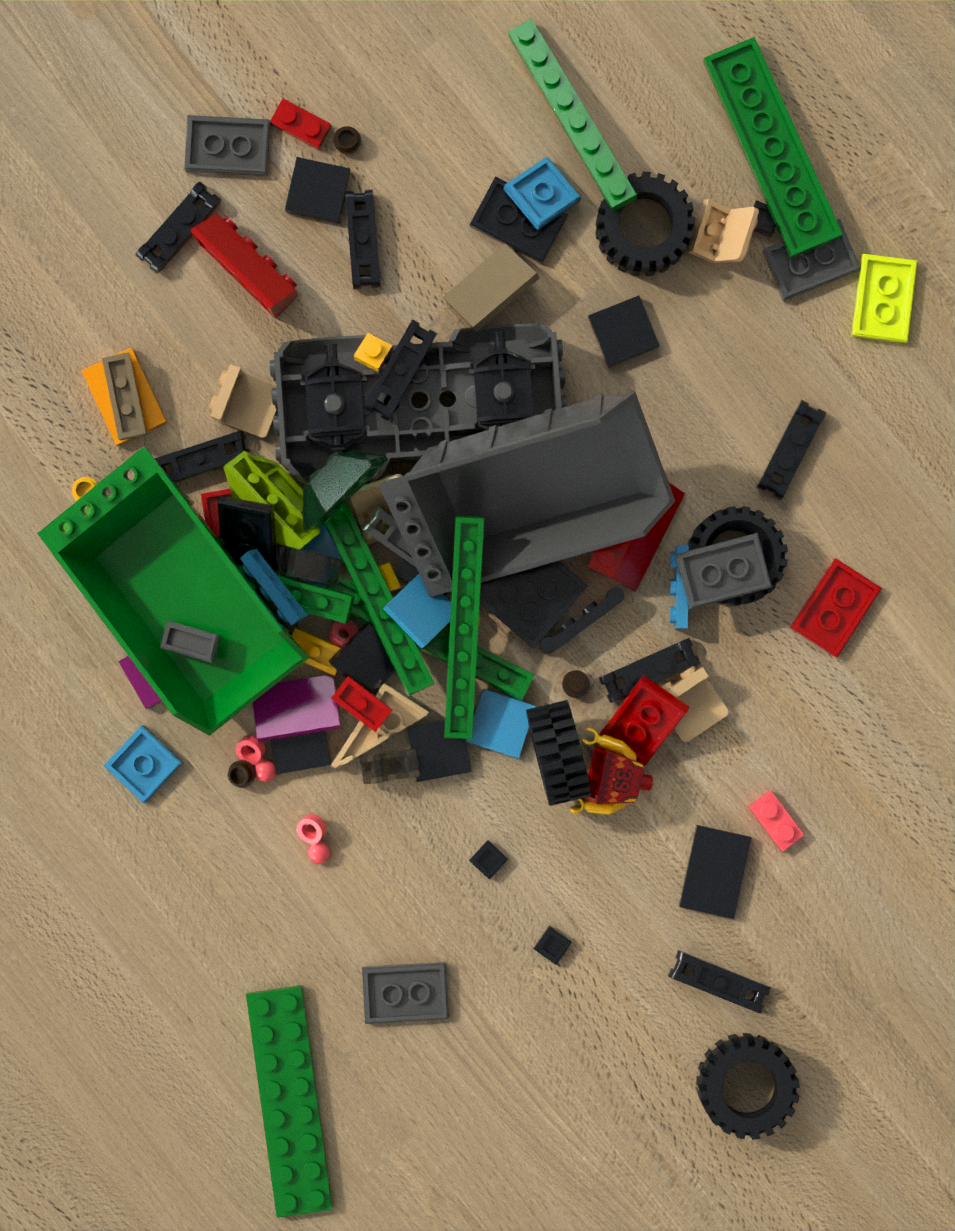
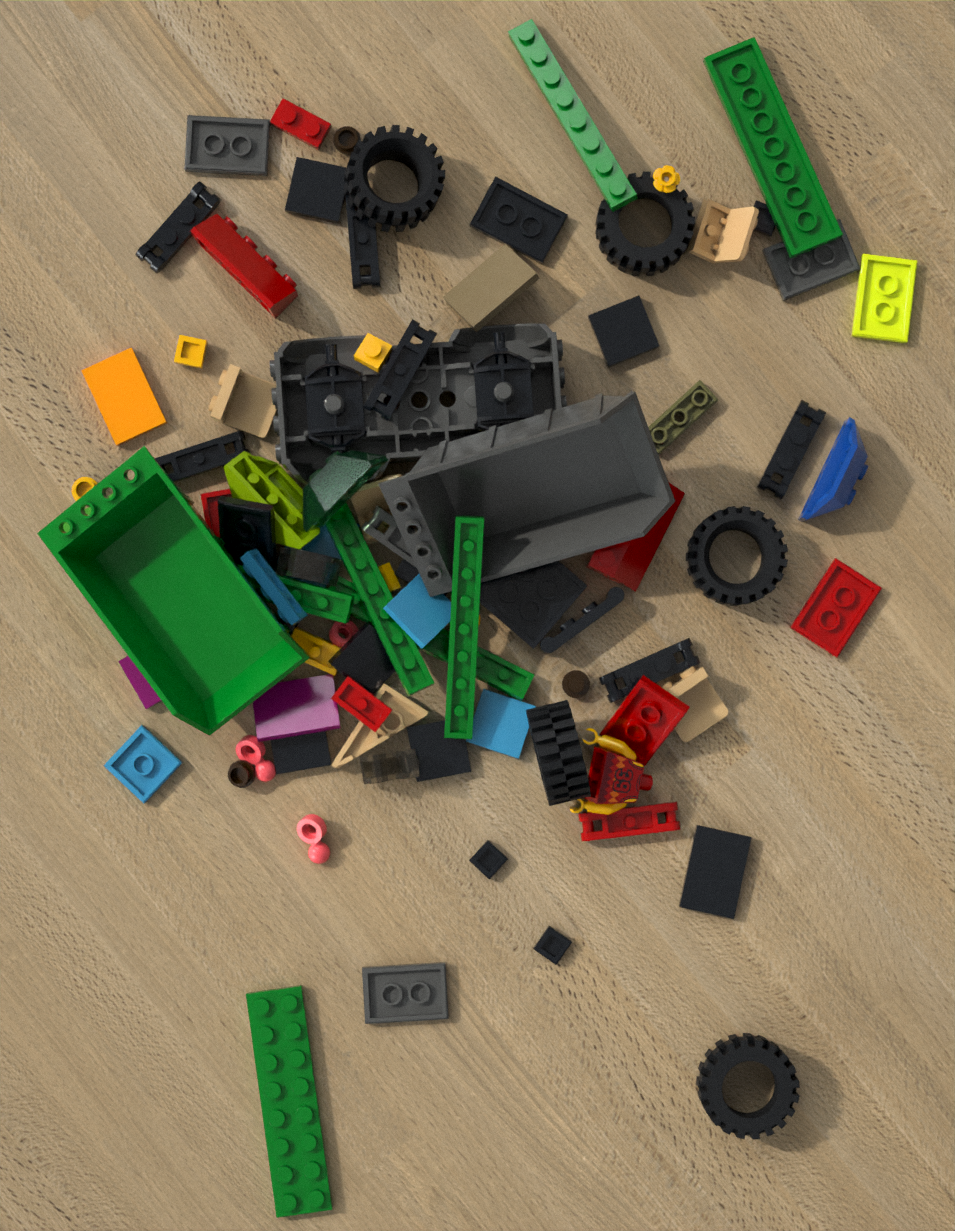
dark tan plate [102,352,148,441] -> none
dark grey tile [160,621,222,663] -> none
dark azure tile [504,157,581,230] -> none
black plate [668,950,771,1014] -> none
dark azure plate [669,545,689,629] -> none
dark grey tile [675,533,772,609] -> none
coral plate [747,790,804,852] -> none
none -> yellow plate [174,335,208,369]
none -> black tyre [343,125,445,232]
none -> red plate [578,801,681,841]
none -> olive tile [648,380,718,455]
none -> yellow plate [653,165,680,193]
none -> blue wedge [798,417,868,522]

